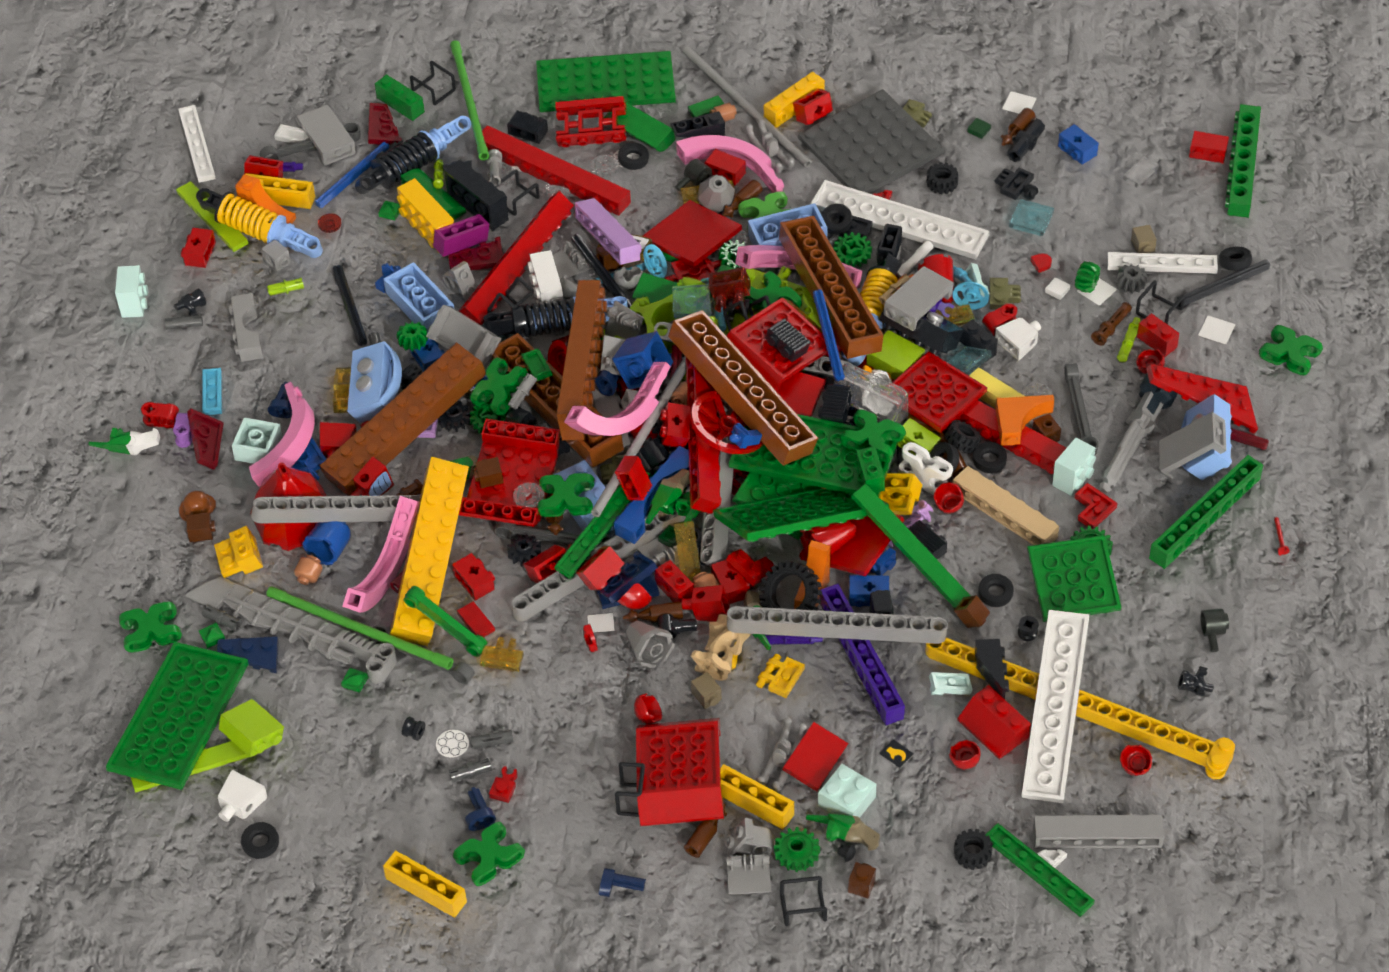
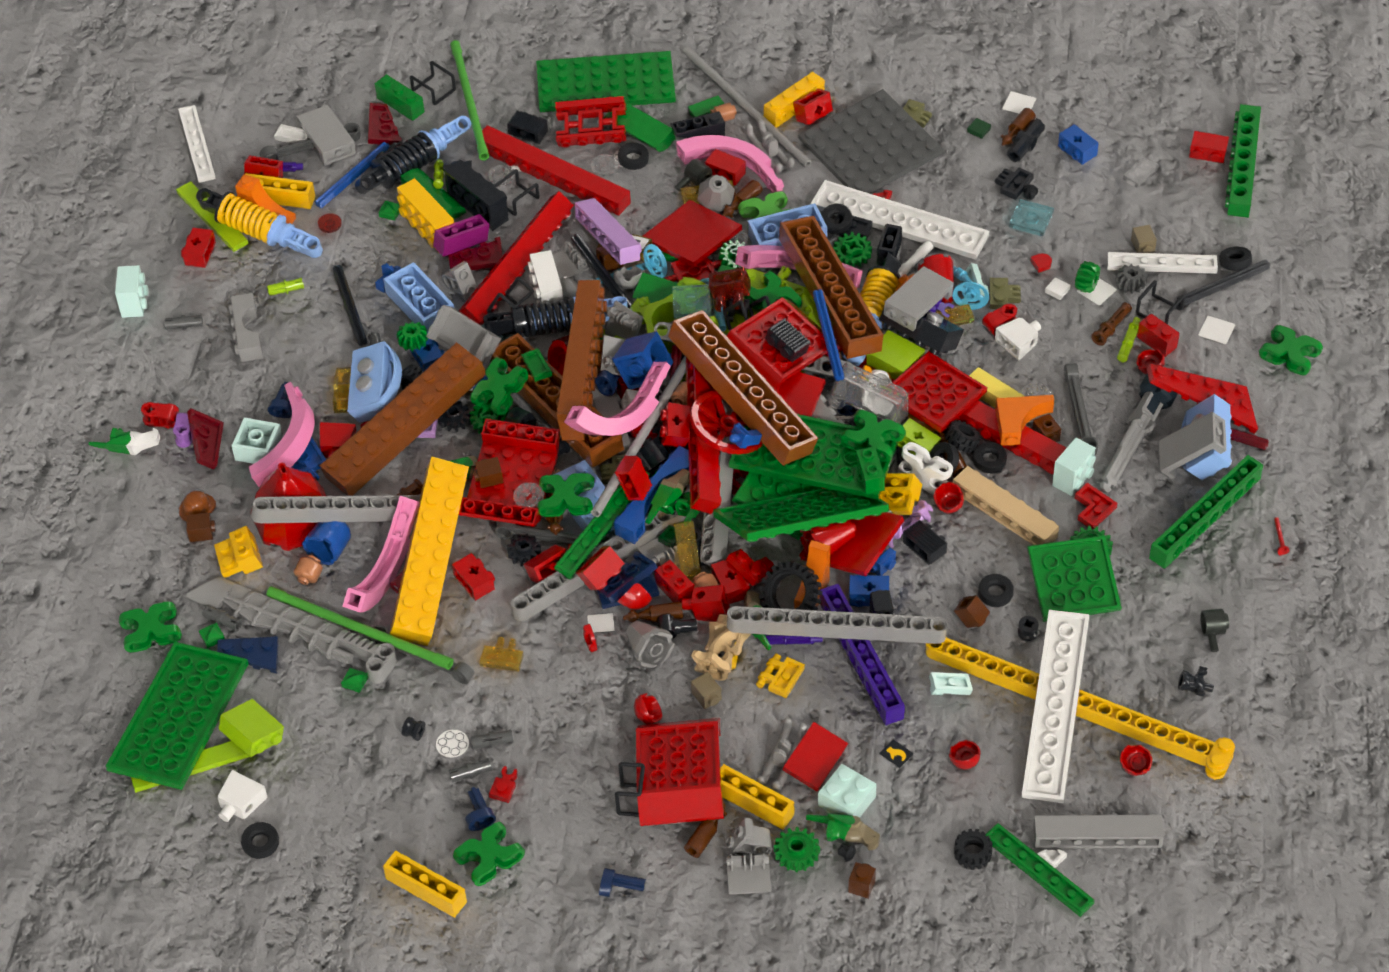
black piece [174,288,206,316] -> none
medium azure tile [202,368,222,415] -> none
light grey brick [261,240,291,272] -> none
red torso [350,457,394,496] -> none
green piece [403,586,488,657] -> none
red tile [457,601,495,638] -> none
light grey pin [487,149,502,186] -> none
light grey axle [508,373,537,409] -> none
clear gear [542,184,571,198] -> none
black piece [780,876,827,926] -> none
black brick [818,384,853,424] -> none
green tile [851,484,971,608] -> none
tan pin [879,275,910,306] -> none
black tyre [926,162,958,194] -> none
clear light blue tile [946,346,992,376] -> none
red slope [957,685,1031,760] -> none
black brick [959,319,998,362] -> none
black slope [975,639,1009,699] -> none

